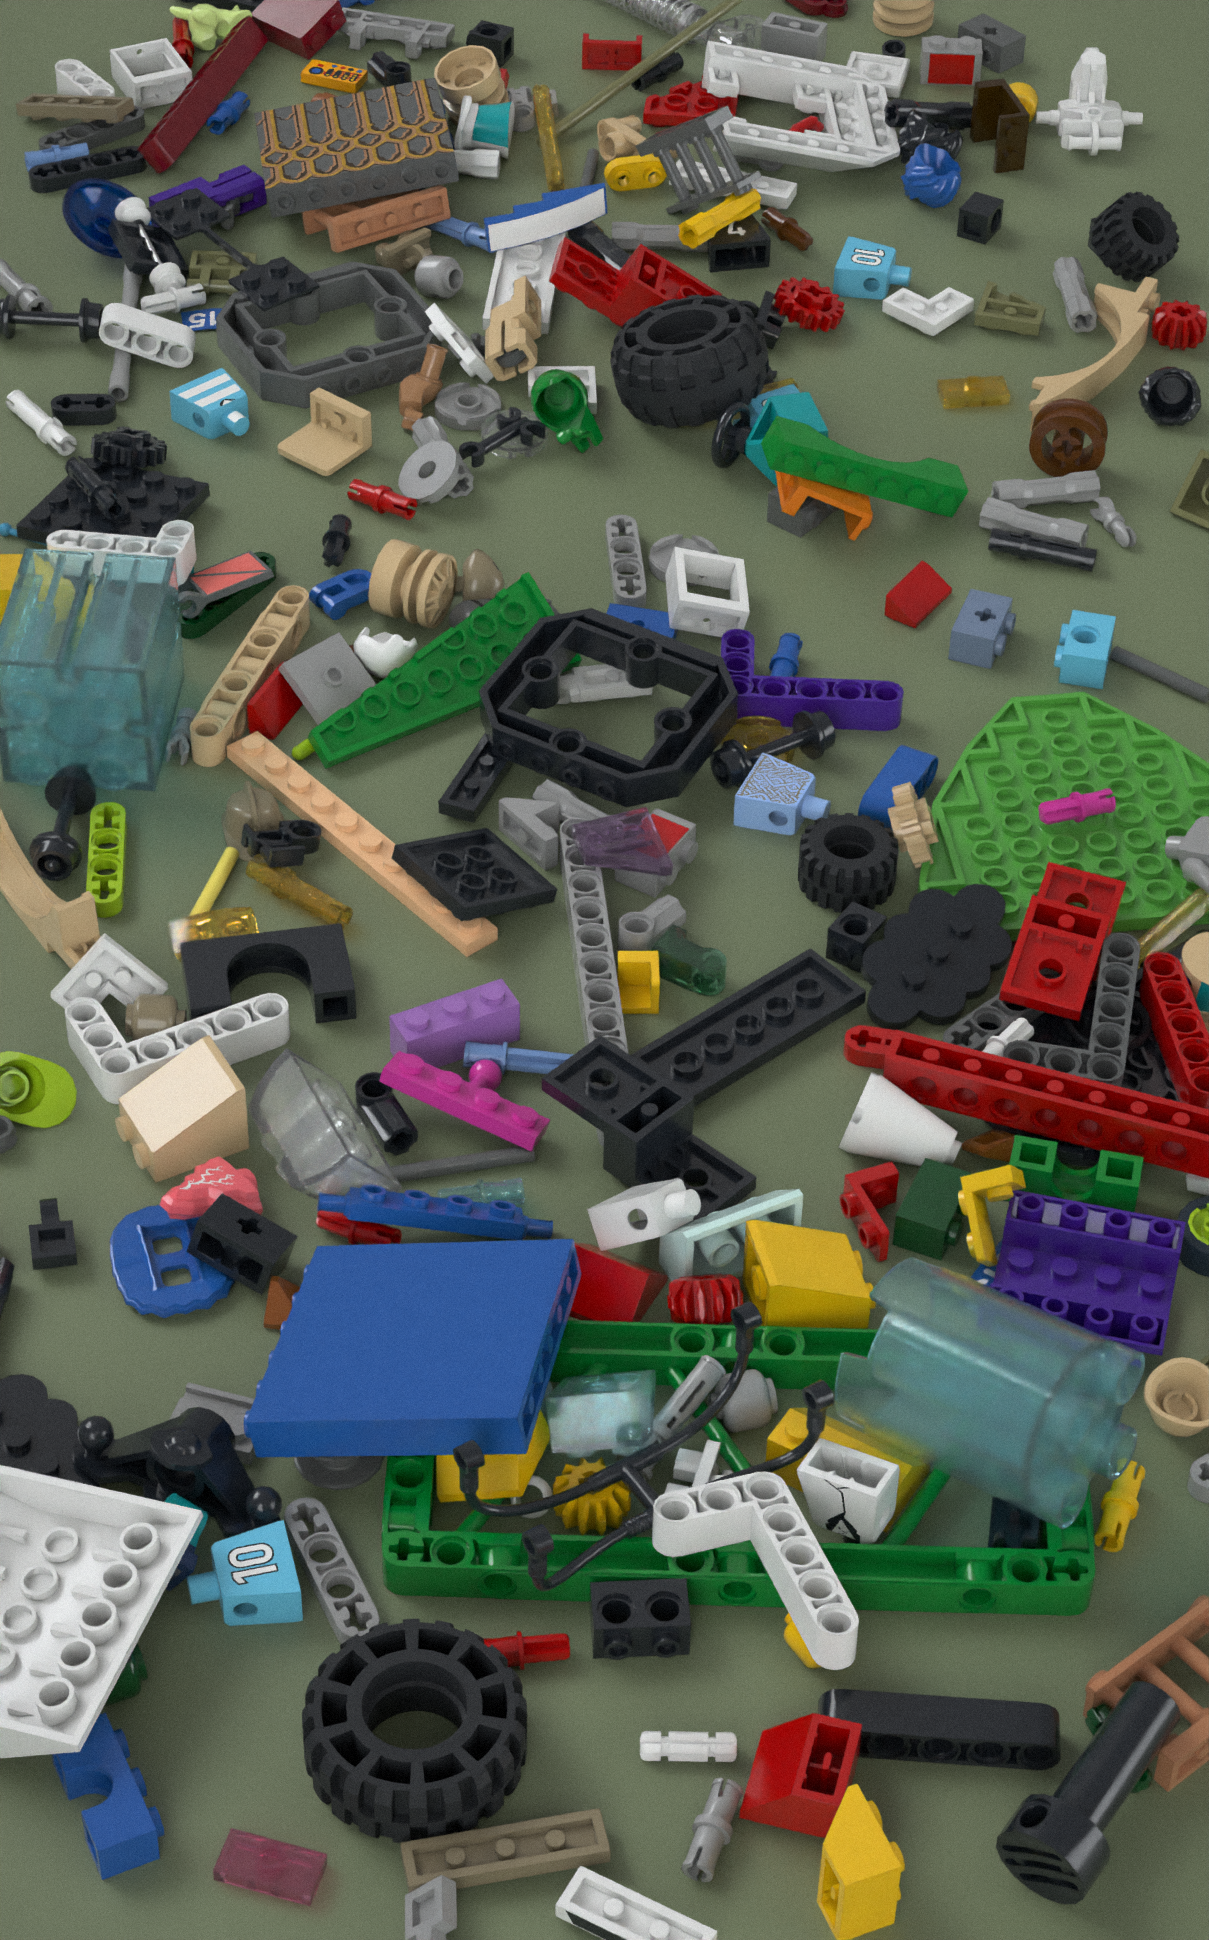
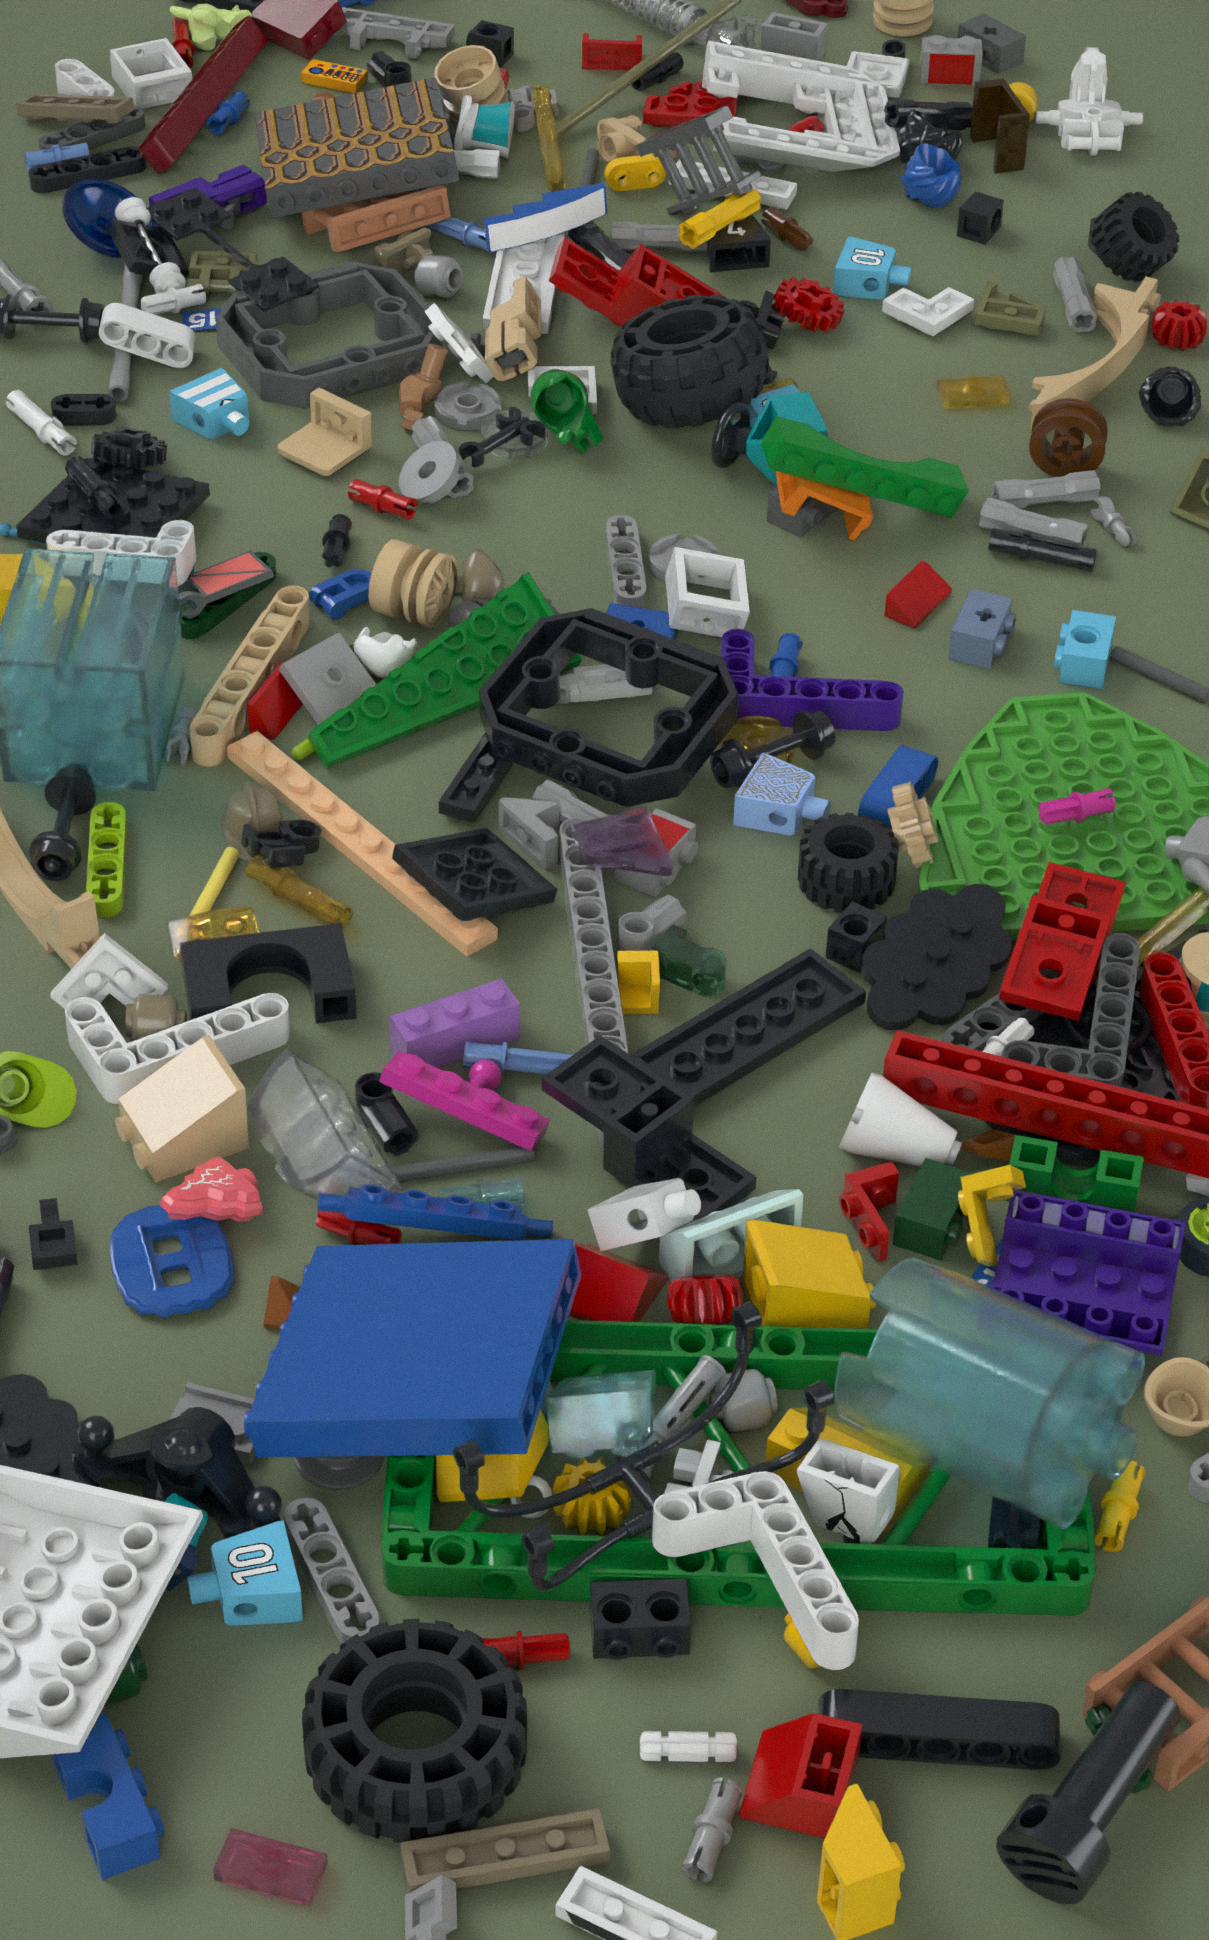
black brick [186,1193,298,1295] -> none
red beam [843,1025,912,1070] -> none

